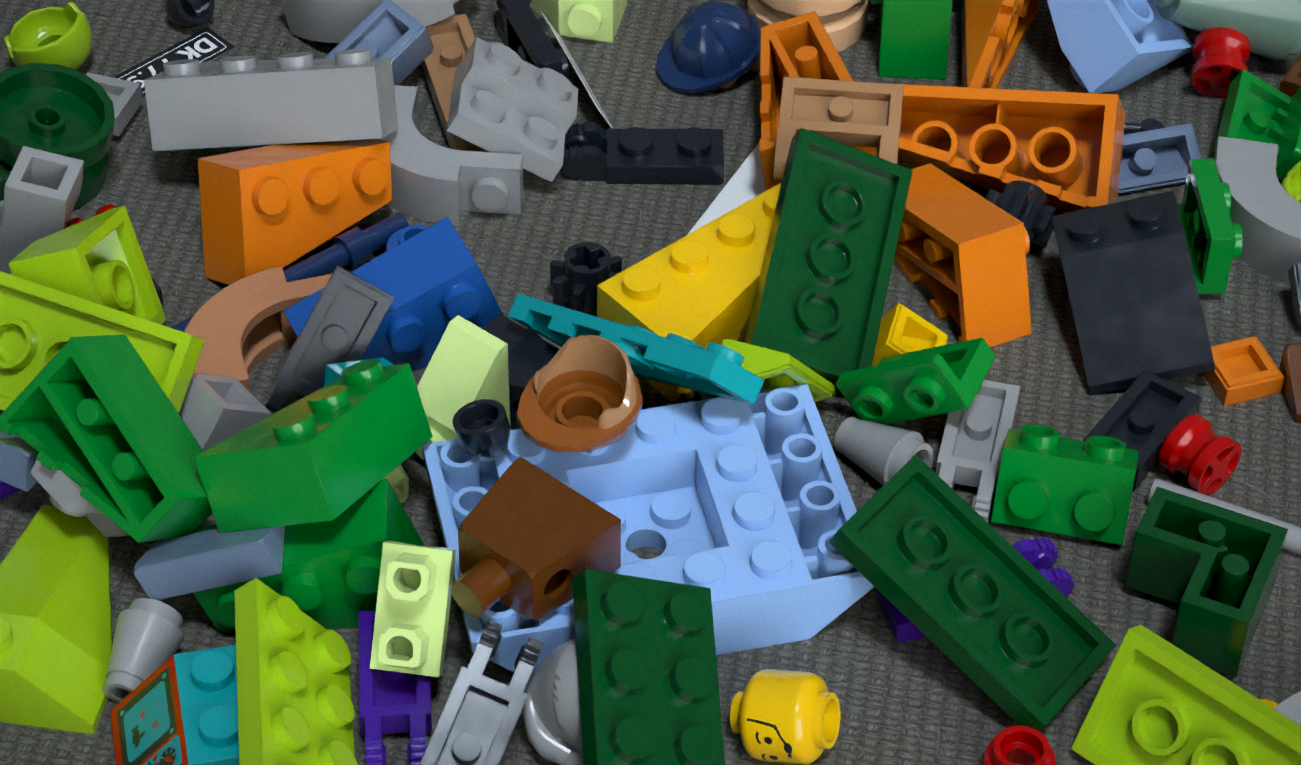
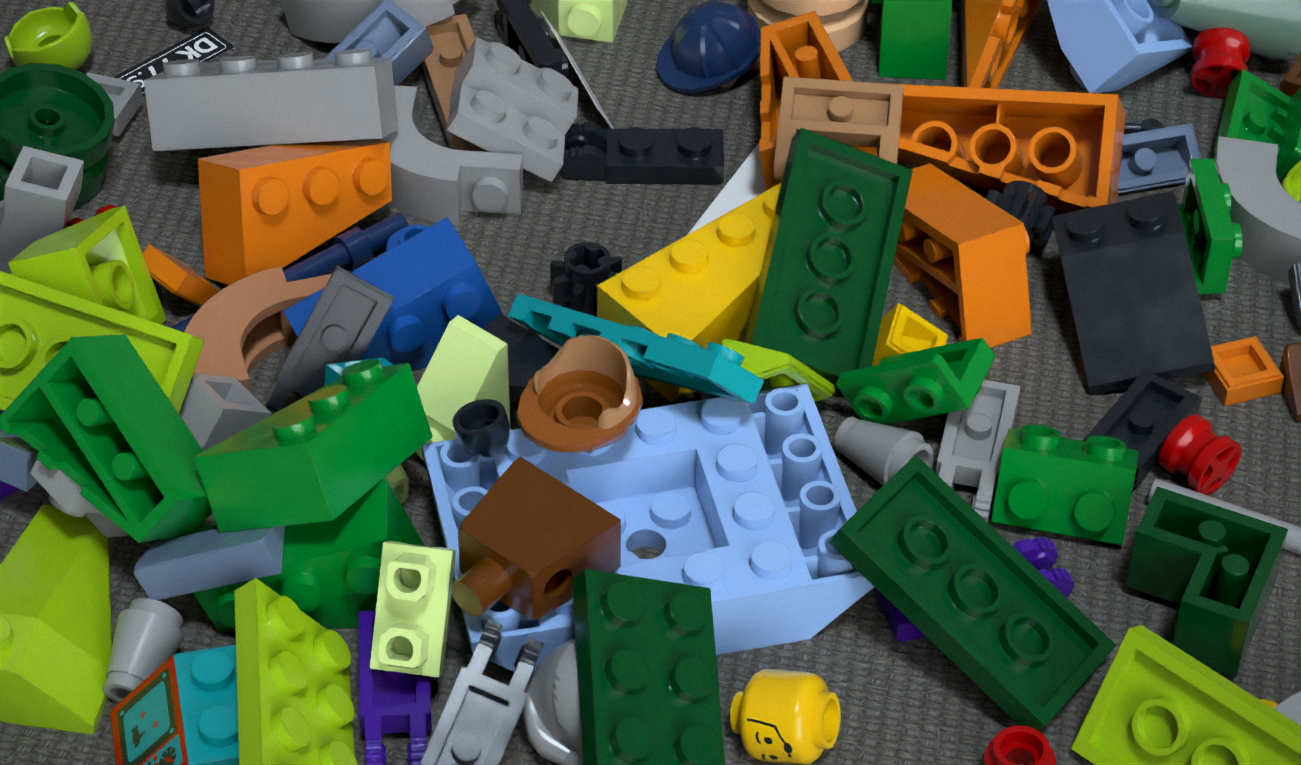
none -> orange tile [143,244,220,307]

